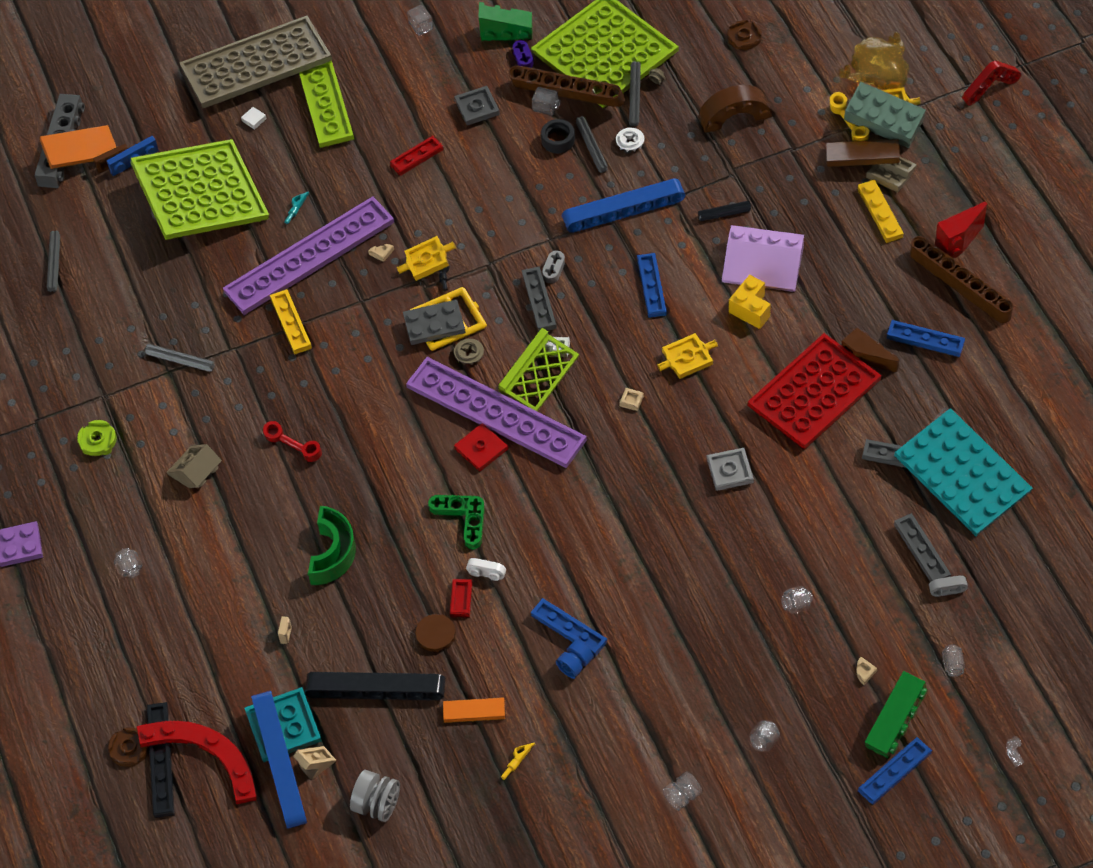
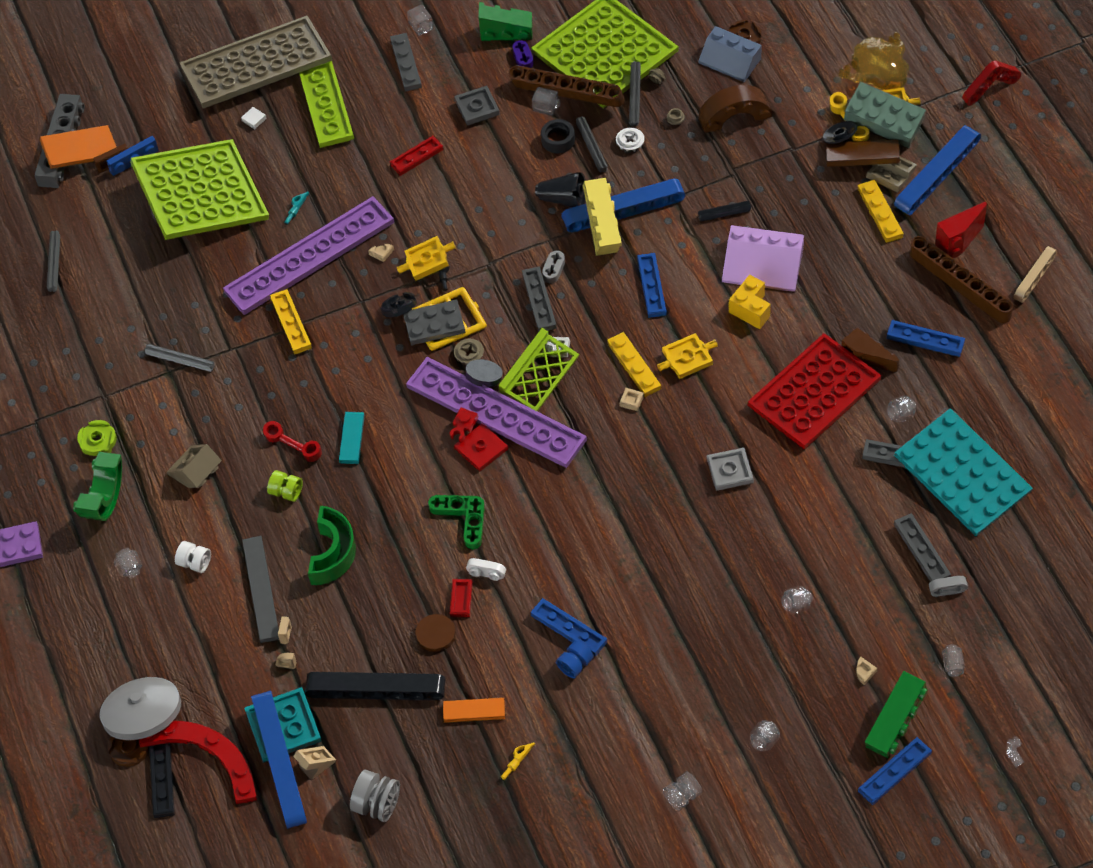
none -> green brick [73,452,122,521]
none -> light grey dish [100,677,181,740]
none -> white wheel [175,541,211,573]
none -> dark grey tile [242,536,279,643]
none -> lime wheel [267,470,303,502]
none -> tan tile [275,653,297,669]
none -> teal tile [339,412,365,464]
none -> black tile [380,292,417,318]
none -> dark grey plate [390,33,422,92]
none -> red plate [450,407,479,443]
none -> tile [465,359,503,387]
none -> black cone [535,172,586,207]
none -> light yellow wedge [583,178,622,256]
none -> yellow plate [607,332,661,397]
none -> dark tan plate [667,108,684,125]
none -> sand blue slope [698,26,762,82]
none -> black dish [823,121,857,144]
none -> clear head [887,395,916,423]
none -> blue beam [894,125,981,215]
none -> tan beam [1014,246,1057,303]

